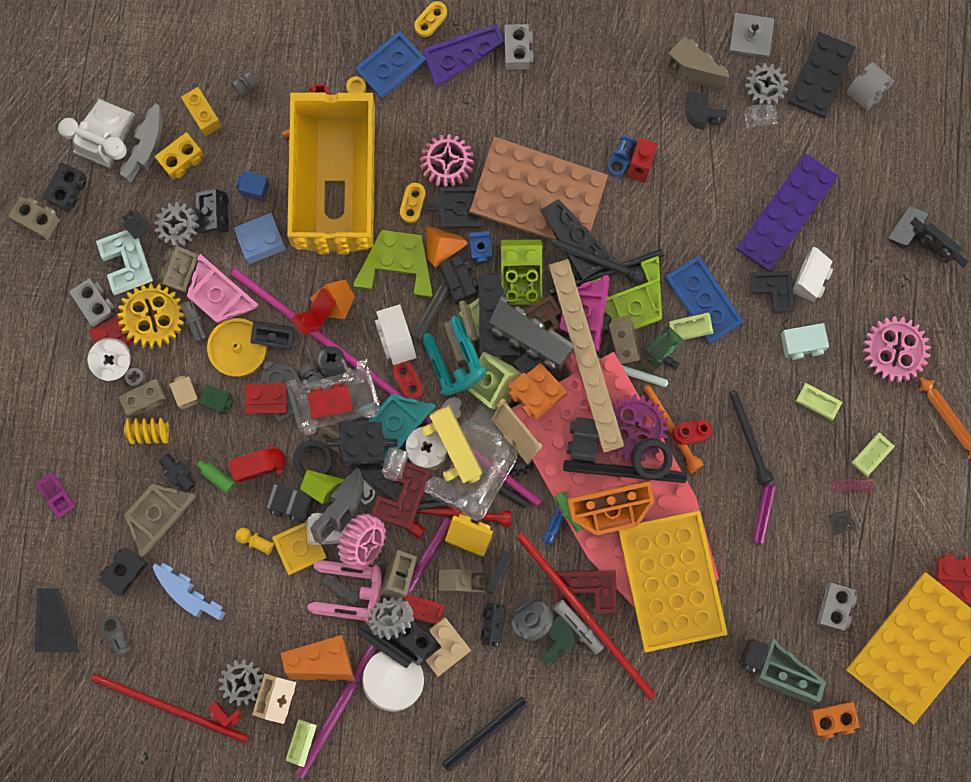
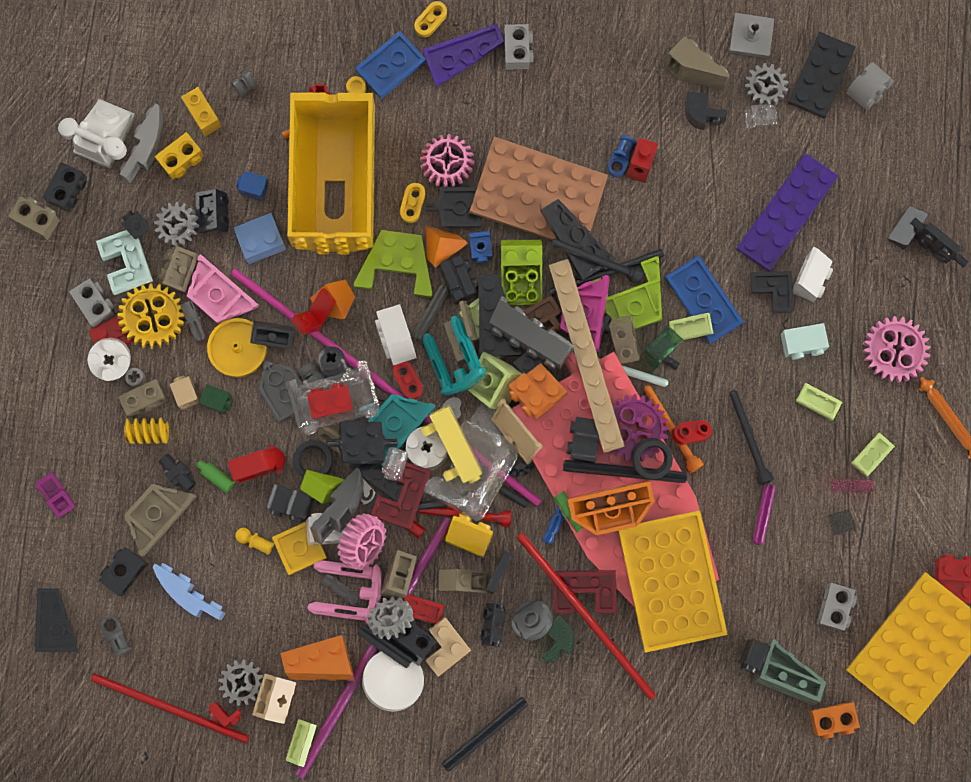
red plate [245,383,287,415] -> none
light grey pin [553,599,605,655] -> none

